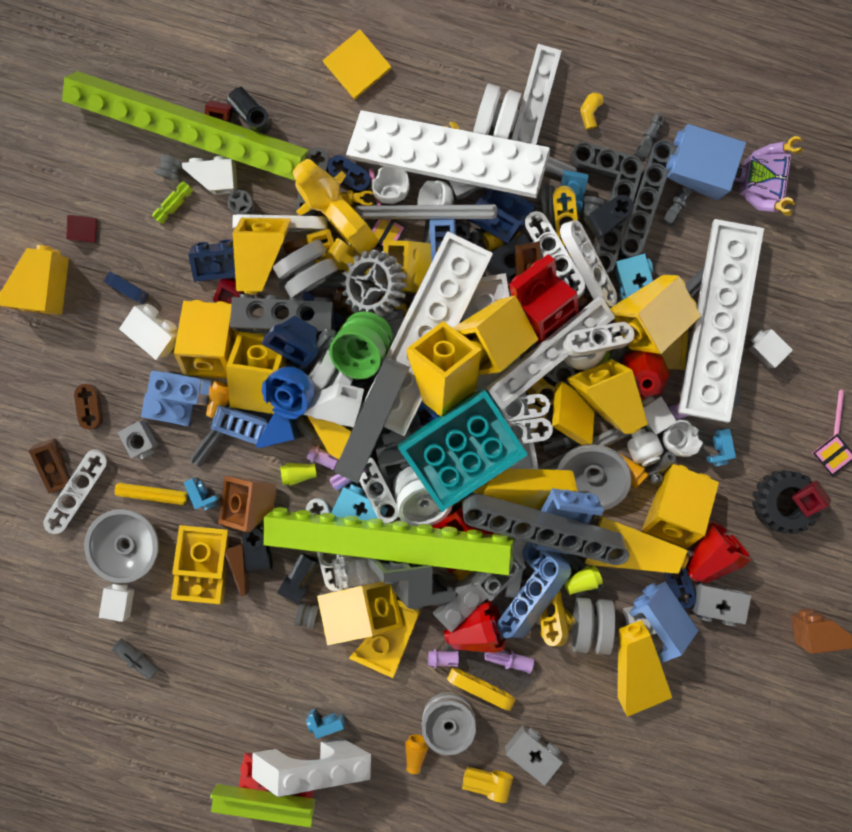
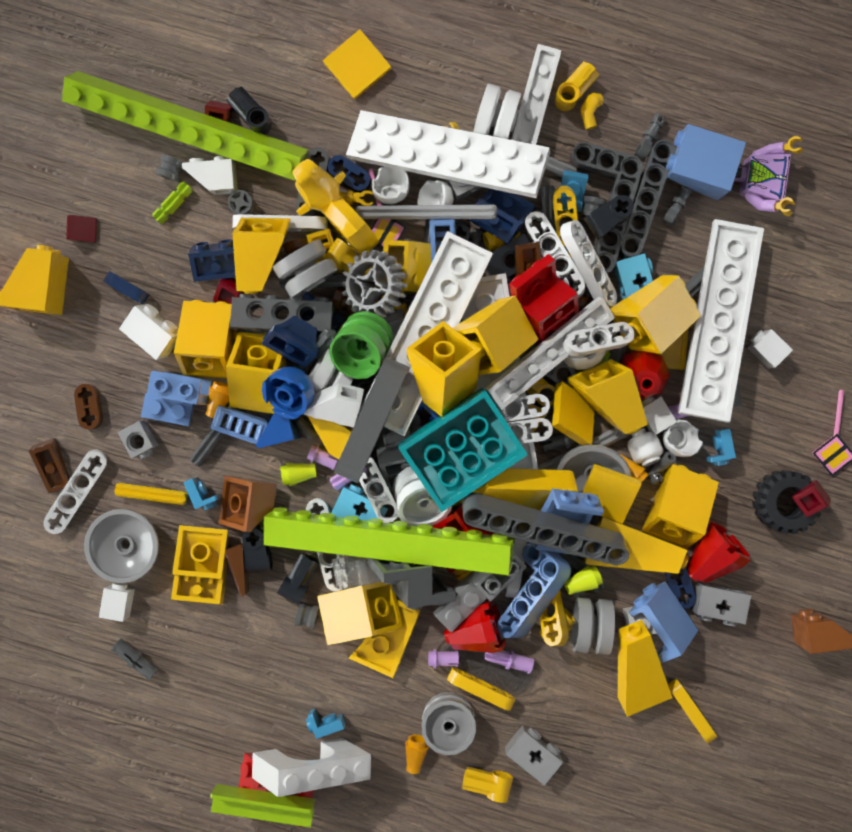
none -> yellow piece [554,61,600,111]
none -> yellow tile [581,464,642,524]
none -> yellow beam [668,678,717,744]

